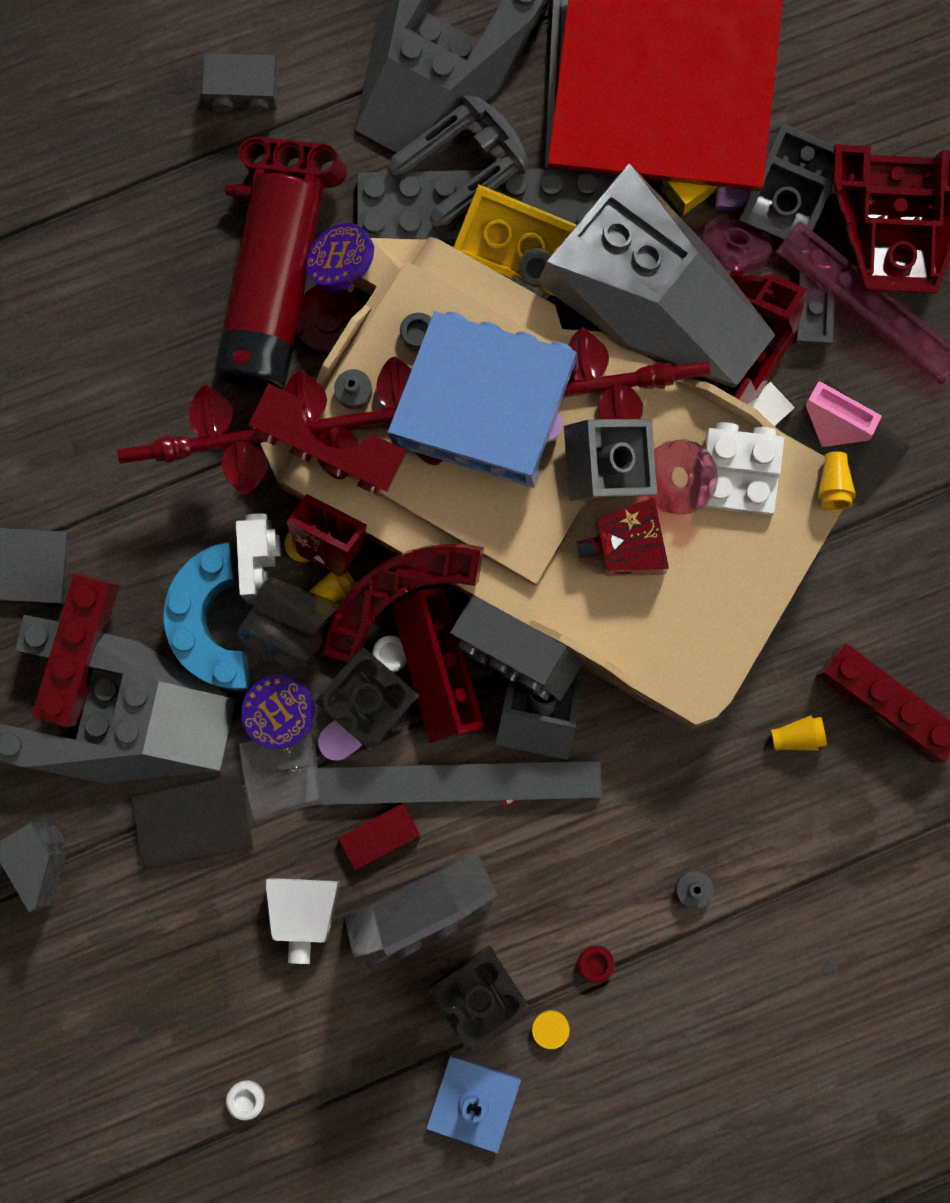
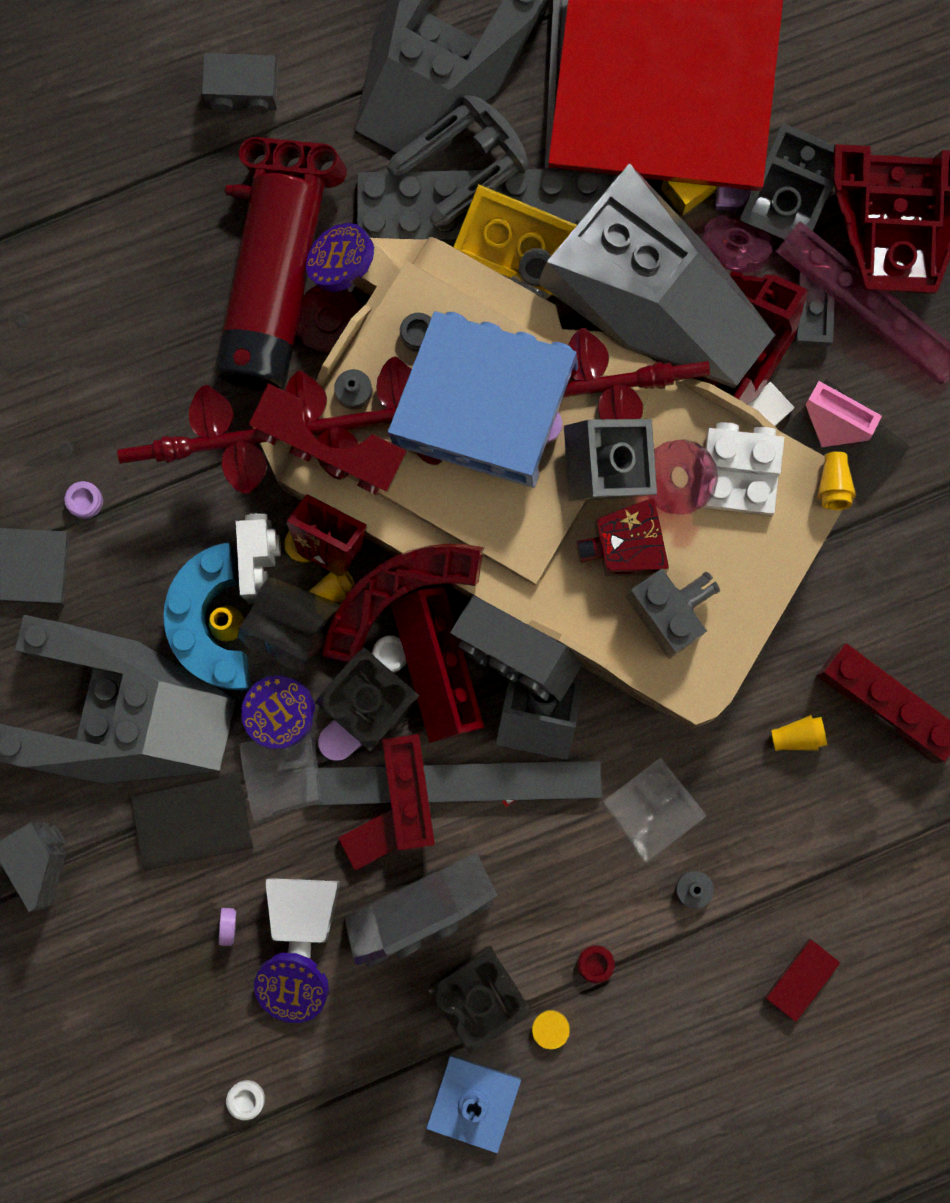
dark red arch [31,573,120,727] -> none
none -> lavender tile [65,481,103,519]
none -> yellow cone [208,605,245,641]
none -> lavender tile [219,908,236,946]
none -> dark purple tile [254,953,329,1023]
none -> dark red plate [382,734,435,850]
none -> clear plate [602,757,707,864]
none -> dark grey brick [626,569,720,659]
none -> dark red tile [764,939,841,1022]

